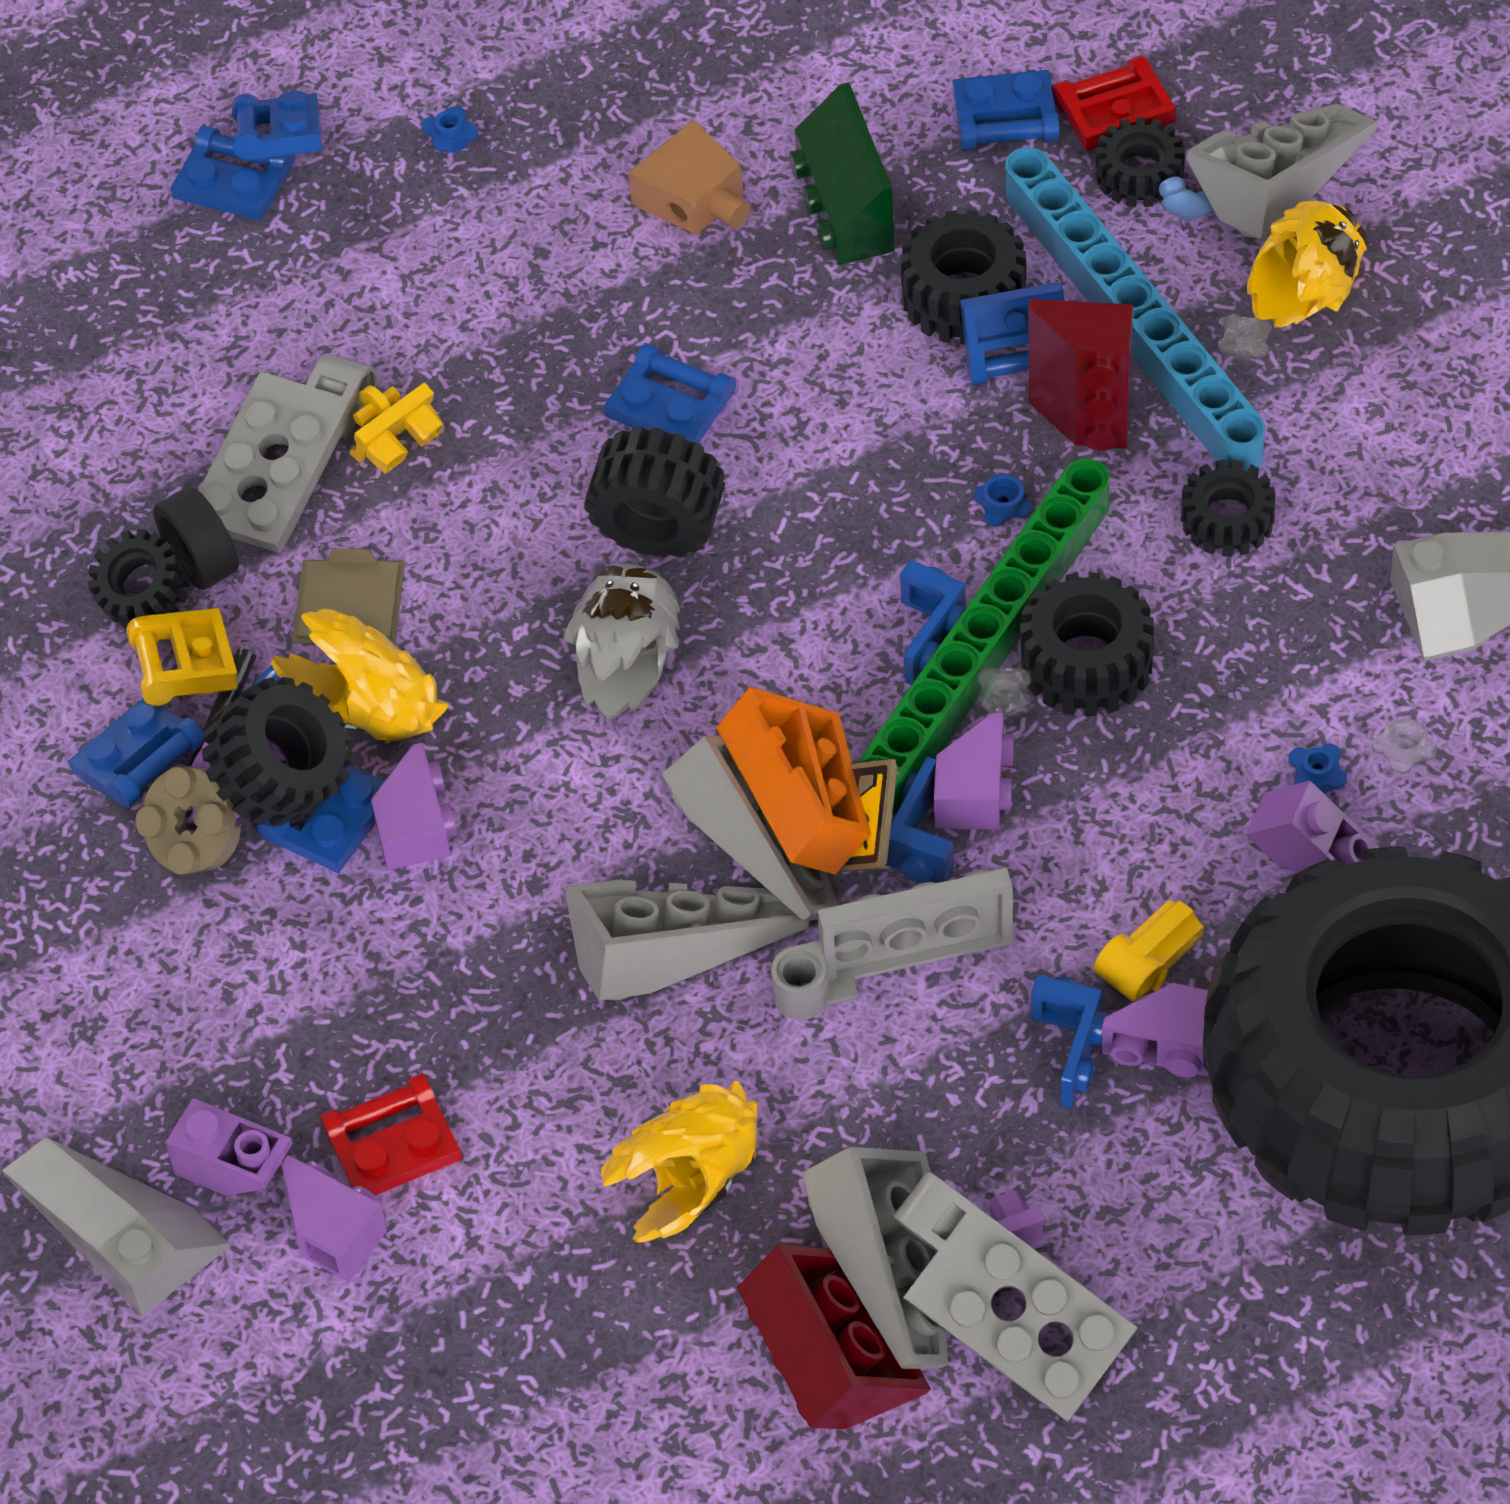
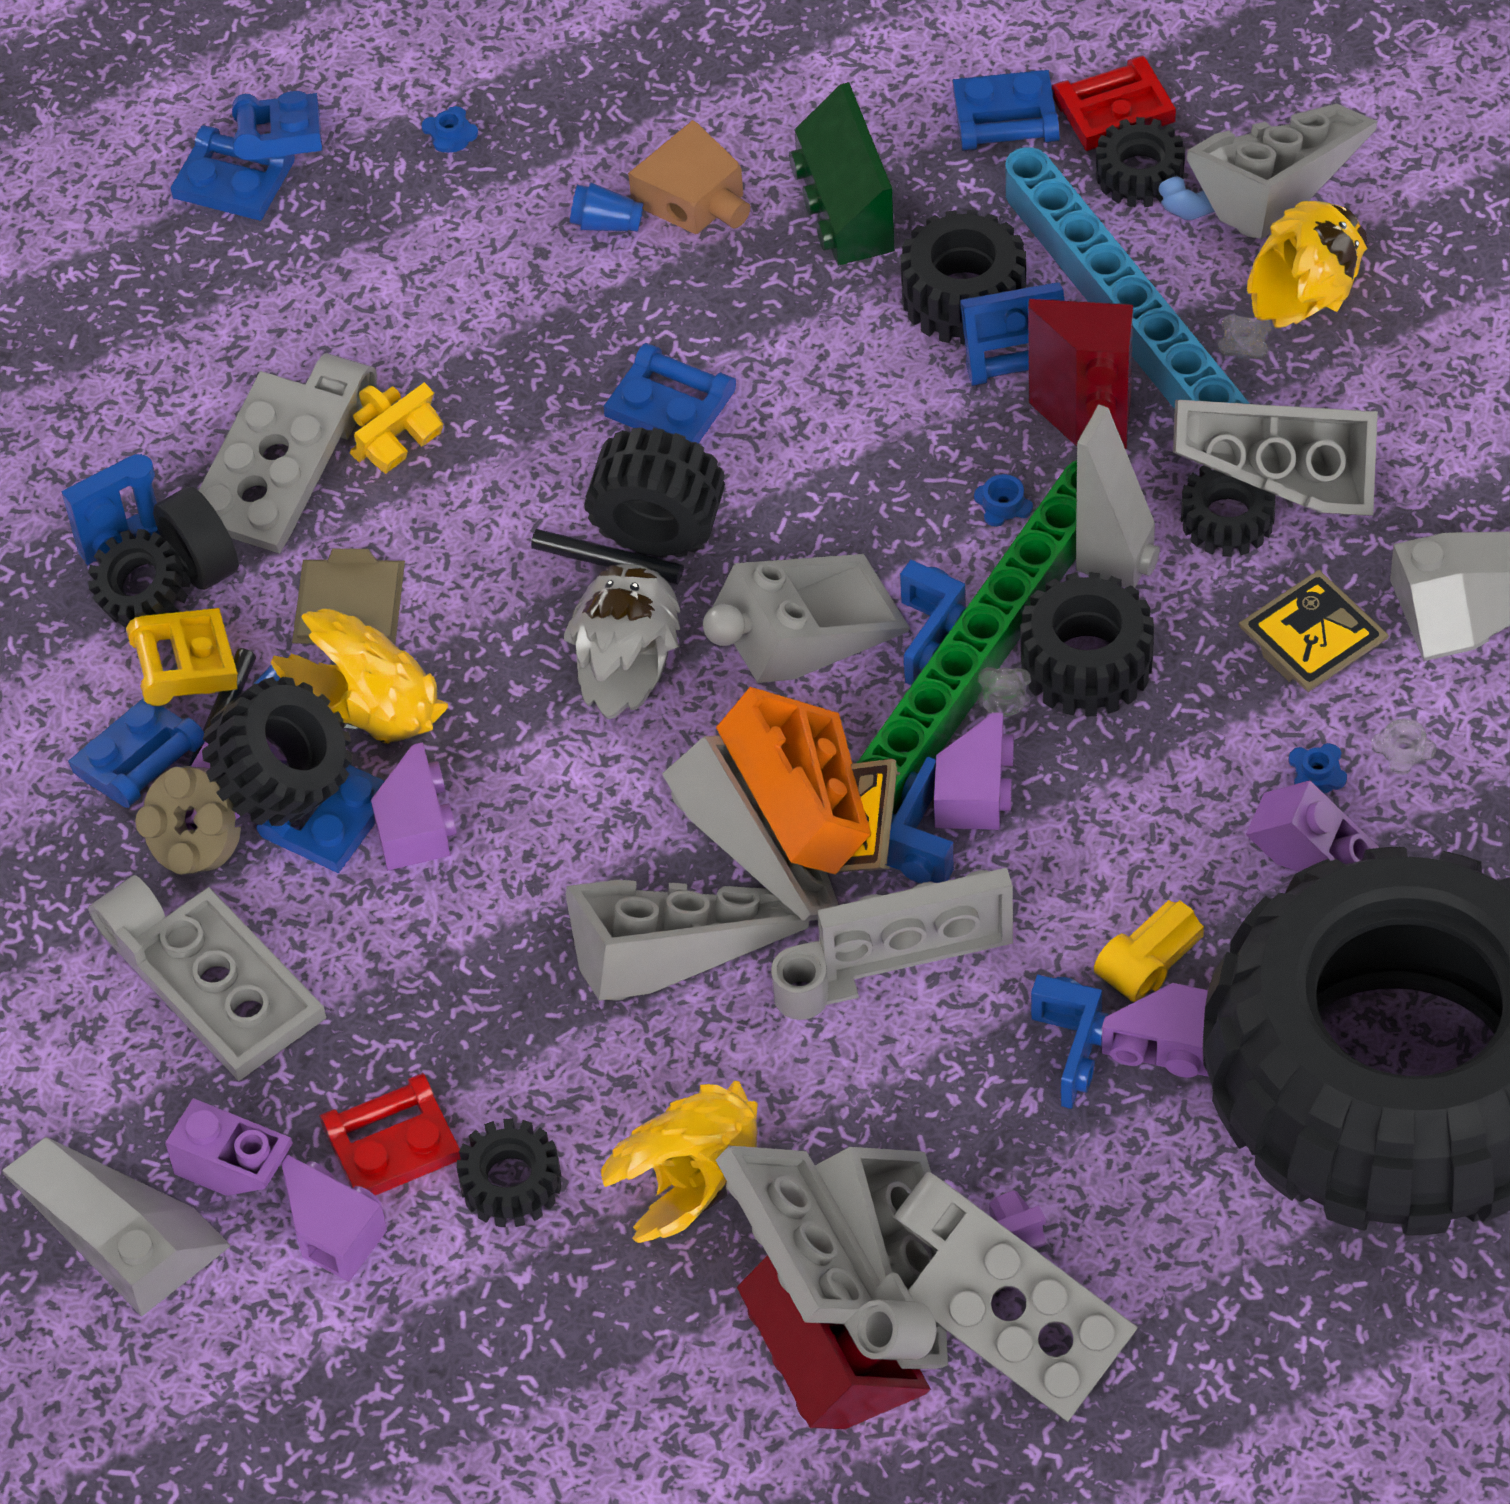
none -> blue plate [61,454,160,565]
none -> light grey hinge [88,875,326,1081]
none -> black tyre [457,1118,562,1227]
none -> black bar [531,529,684,585]
none -> blue cone [570,182,644,232]
none -> light grey slope [703,554,910,683]
none -> light grey hinge [716,1145,936,1360]
none -> light grey wedge [1076,404,1160,588]
none -> light grey wedge [1173,400,1378,516]
none -> piece [1238,570,1389,692]

